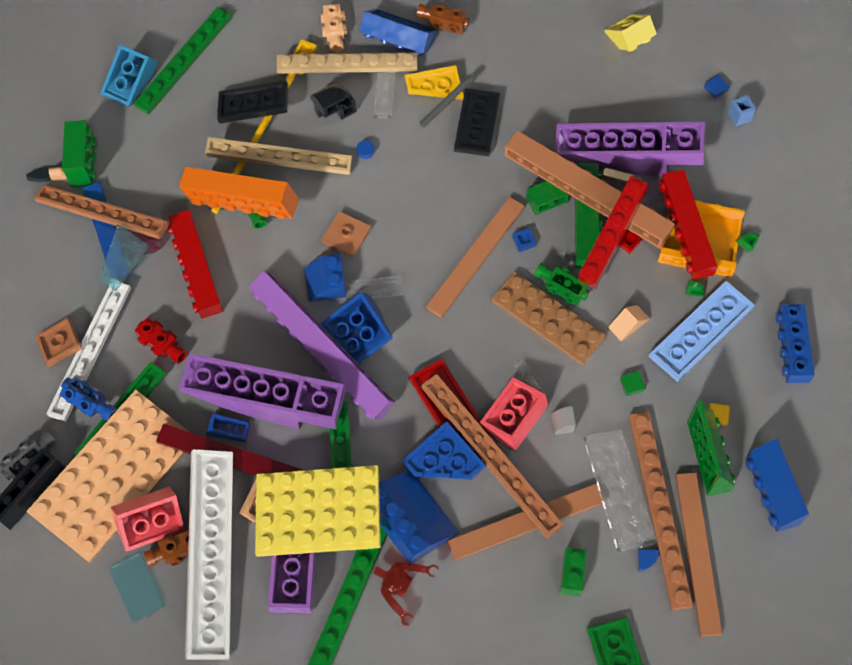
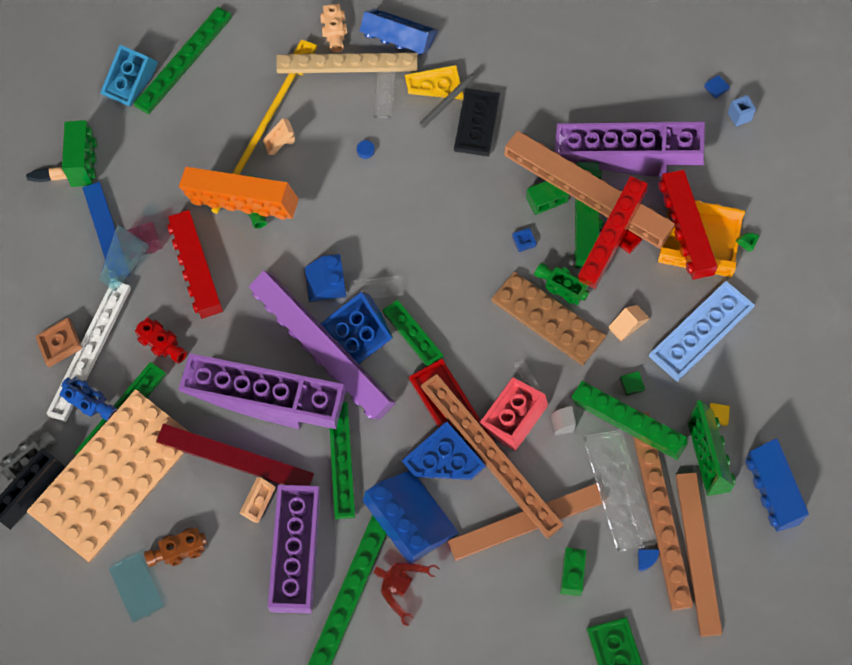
nougat tile [34,184,169,239] -> none
coral slope [111,487,184,552] -> none
white plate [185,450,233,660] -> none
tan plate [205,137,352,175] -> none
blue slope [206,413,250,442] -> none
black plate [217,80,288,124] -> none
light yellow plate [255,465,381,556] -> none
black brick [310,85,357,120] -> none
nougat plate [321,211,371,258] -> none
dark orange brick [417,4,470,35] -> none
nougat tile [426,197,525,318] -> none
dark tan tile [603,168,641,183] -> none
light yellow slope [604,14,656,51] -> none
green tile [685,280,705,297] -> none
blue brick [775,304,815,383] -> none
none -> light nougat tile [263,118,295,155]
none -> green plate [382,299,444,367]
none -> green brick [572,381,688,461]

